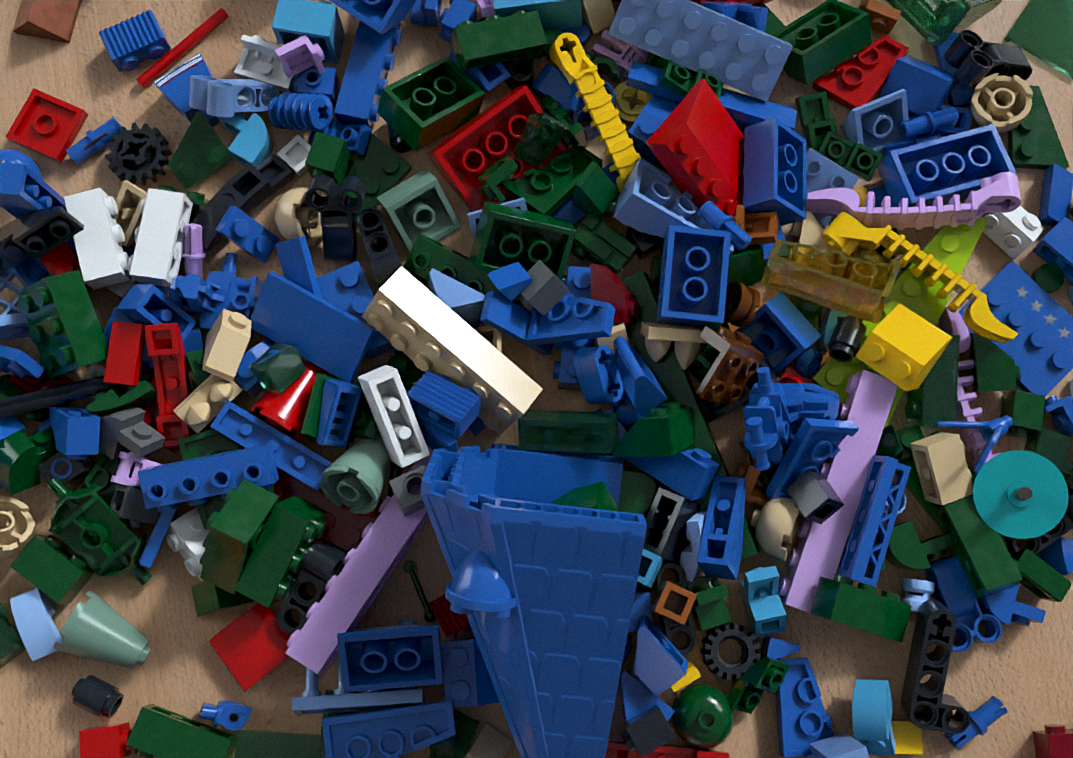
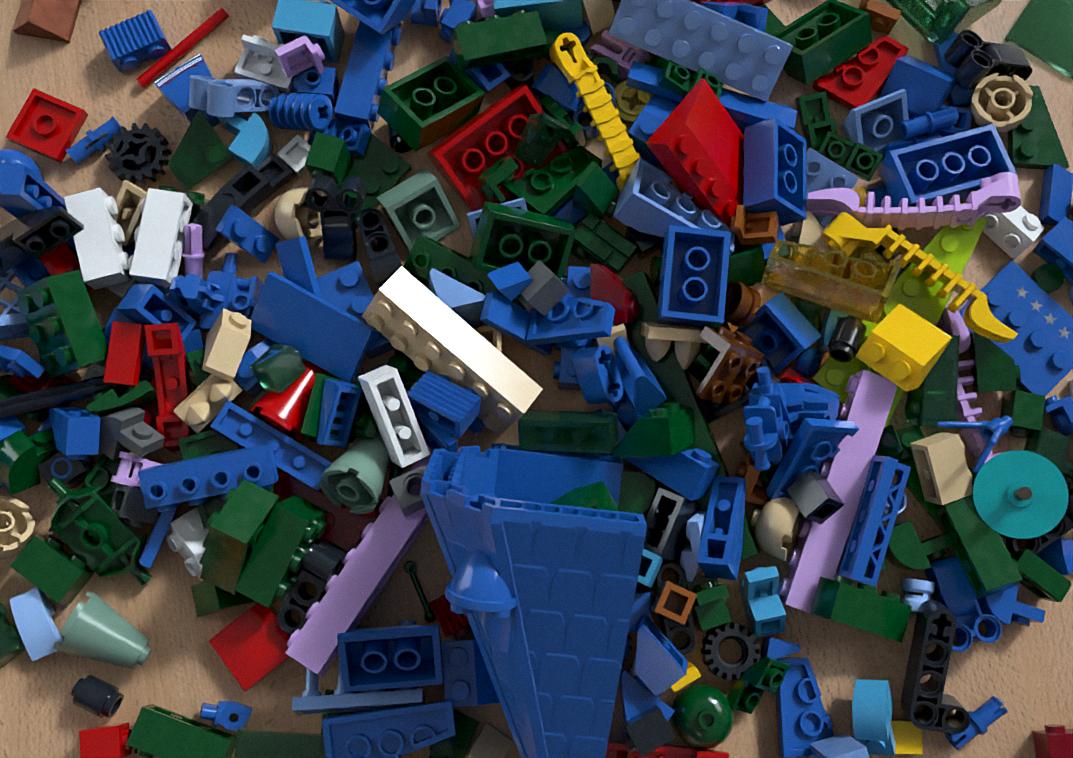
blue axle [698,201,752,250] -> none

